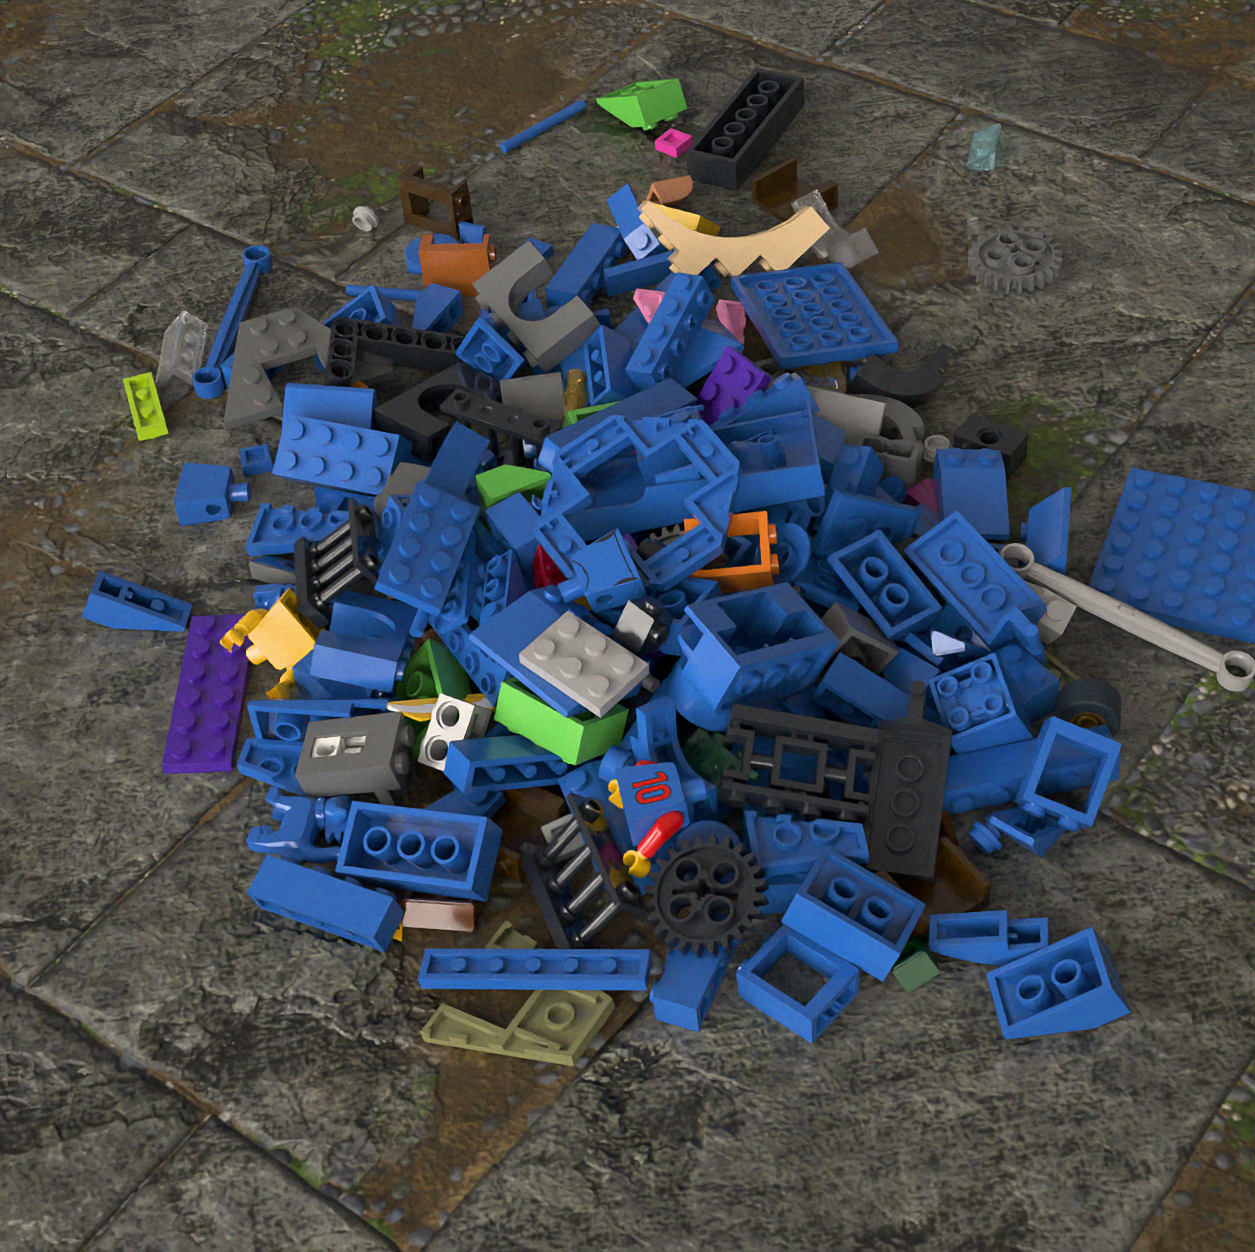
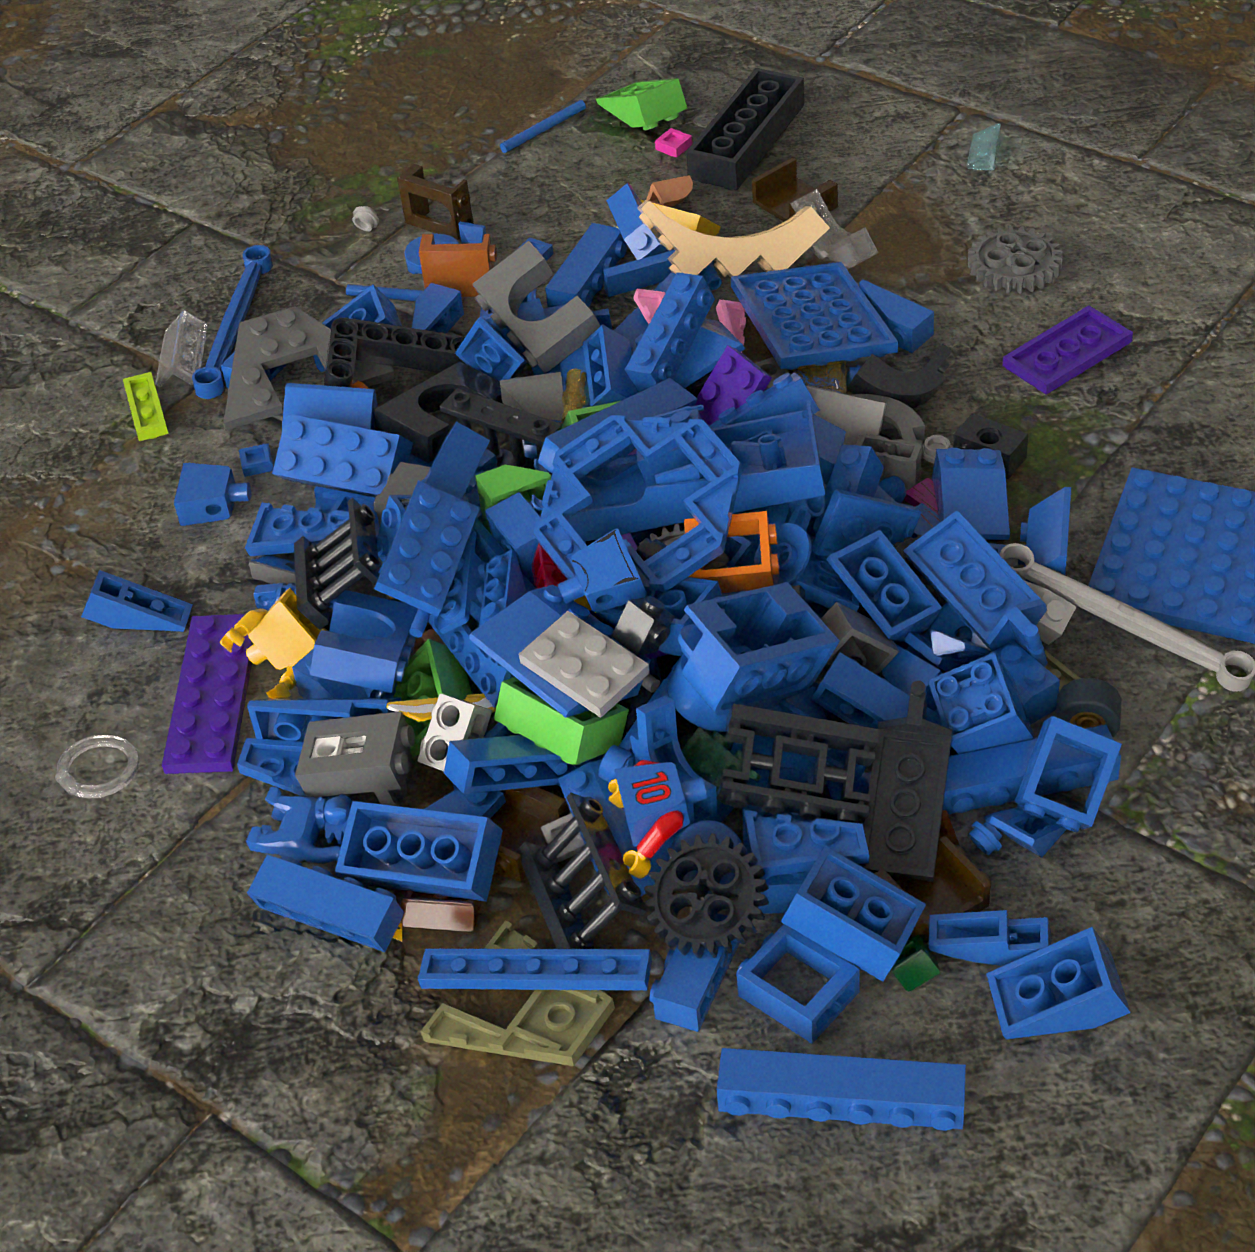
none -> clear piece [55,735,140,798]
none -> blue brick [717,1048,966,1131]
none -> blue slope [859,280,934,353]
none -> dark purple plate [1002,305,1133,395]

